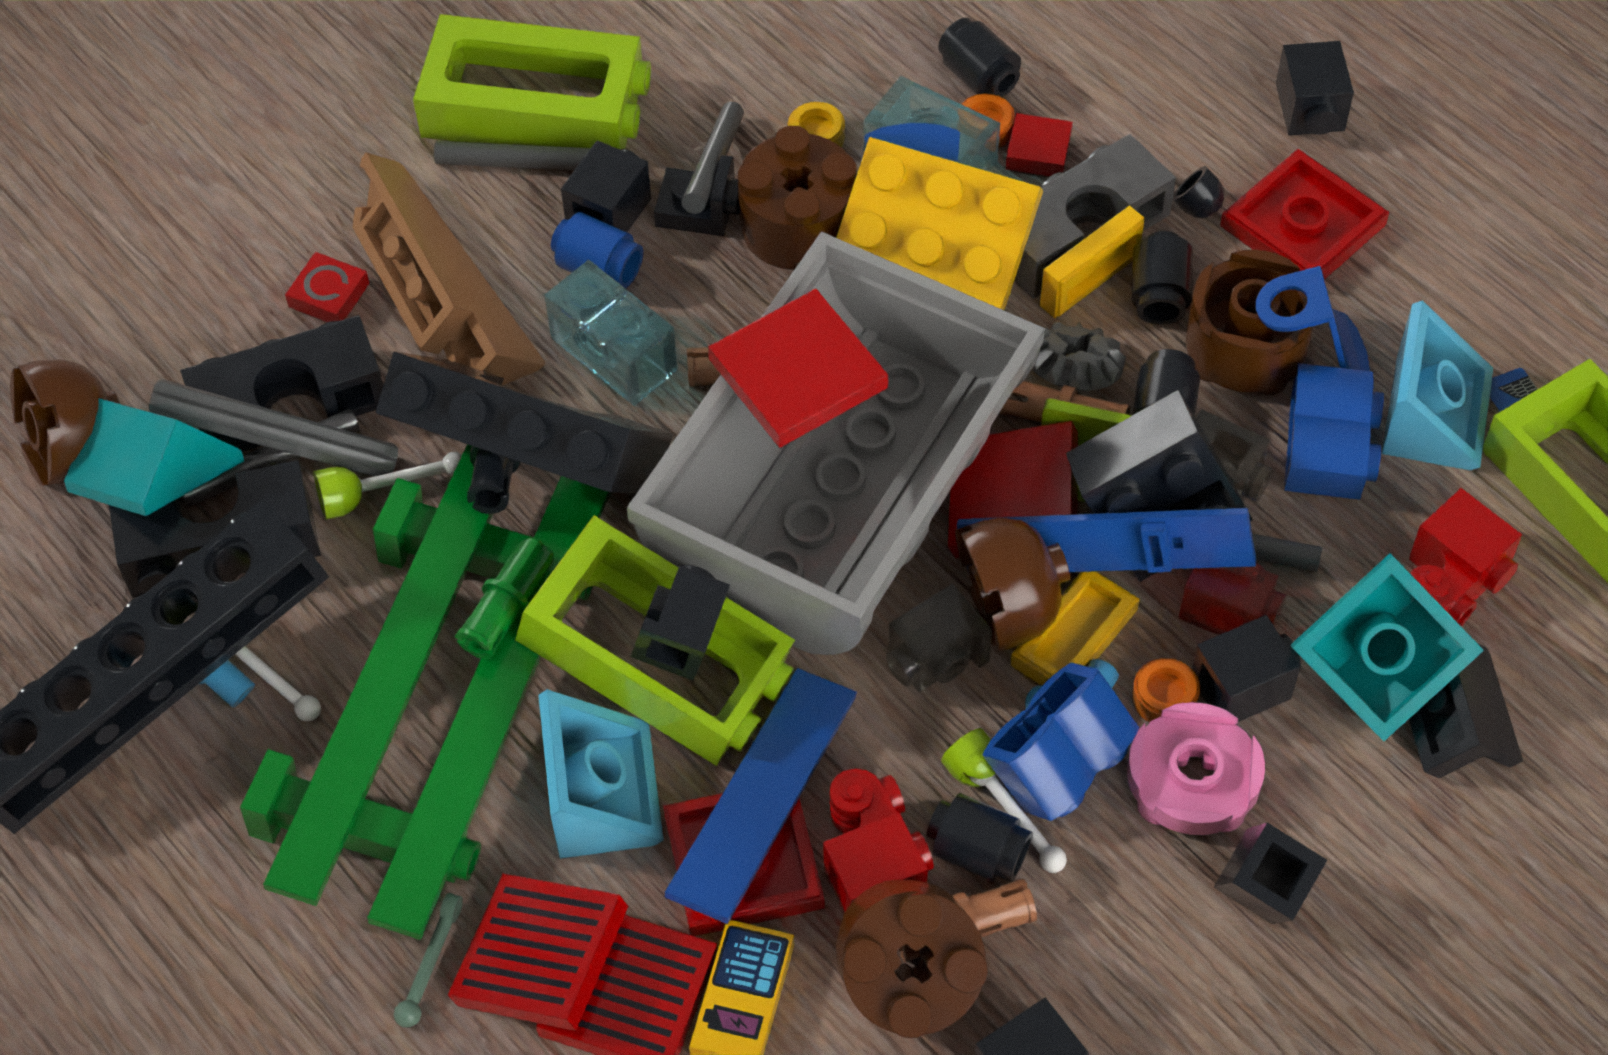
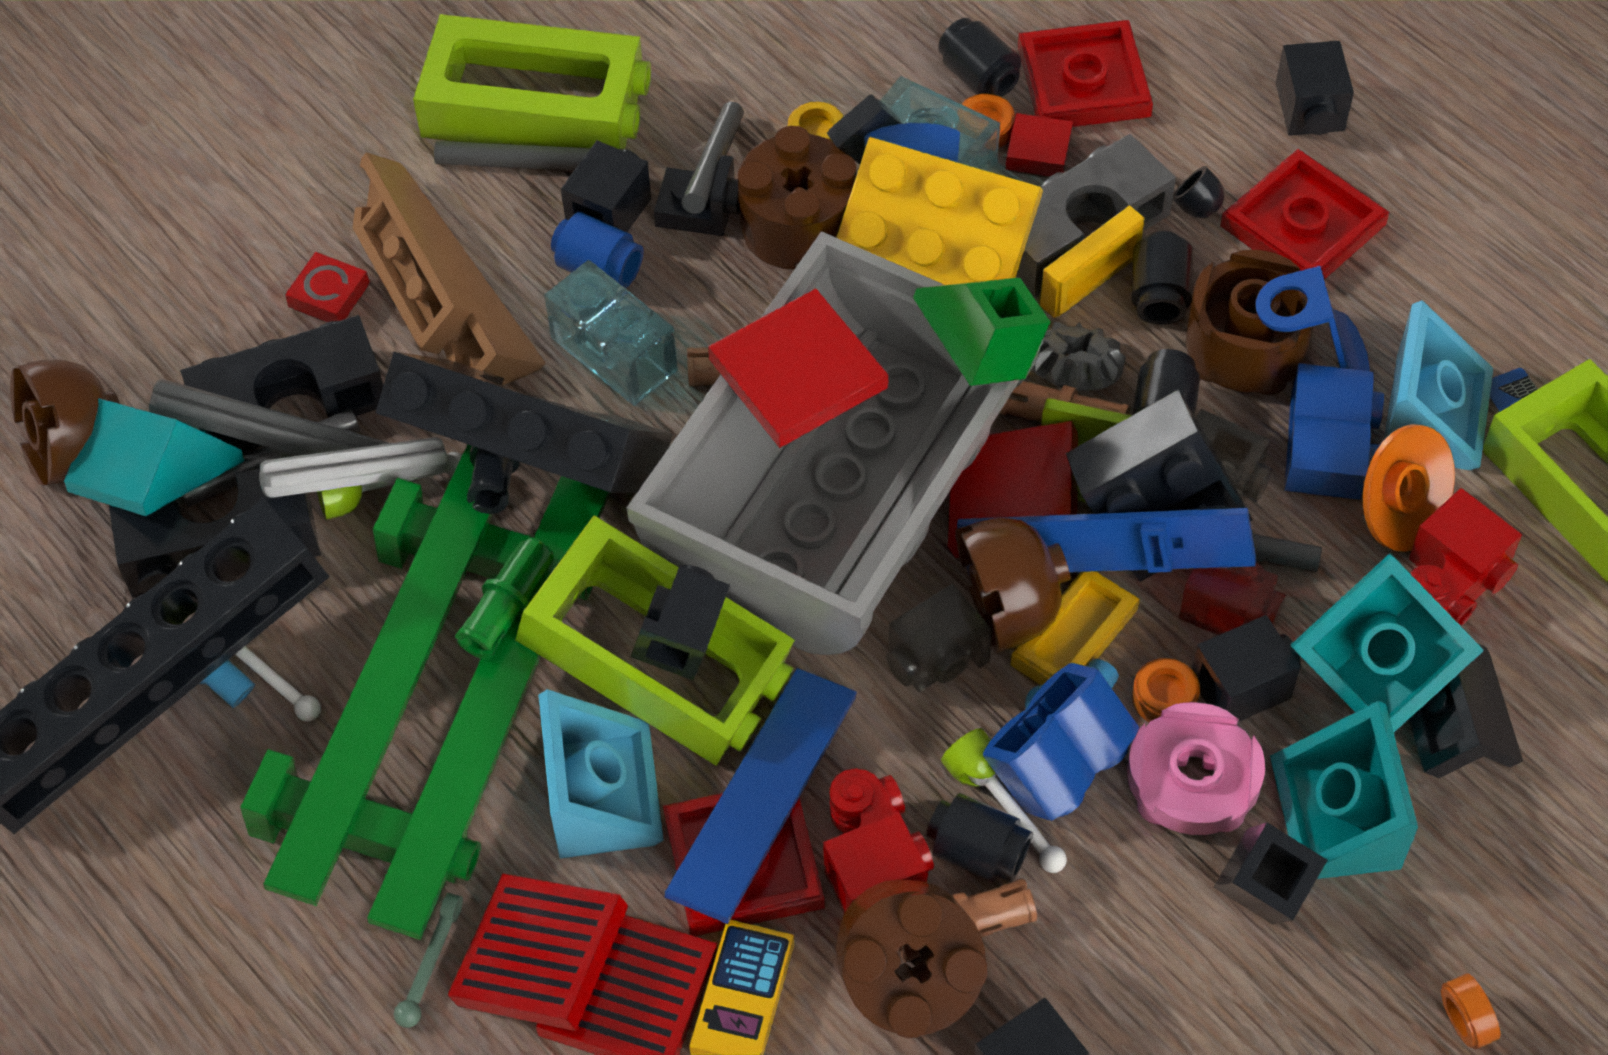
none -> light grey axle [259,437,447,498]
none -> black tile [827,94,903,164]
none -> green slope [913,278,1050,386]
none -> red tile [1018,20,1153,127]
none -> teal slope [1270,701,1418,879]
none -> orange dish [1363,424,1455,552]
none -> orange tile [1441,973,1501,1049]

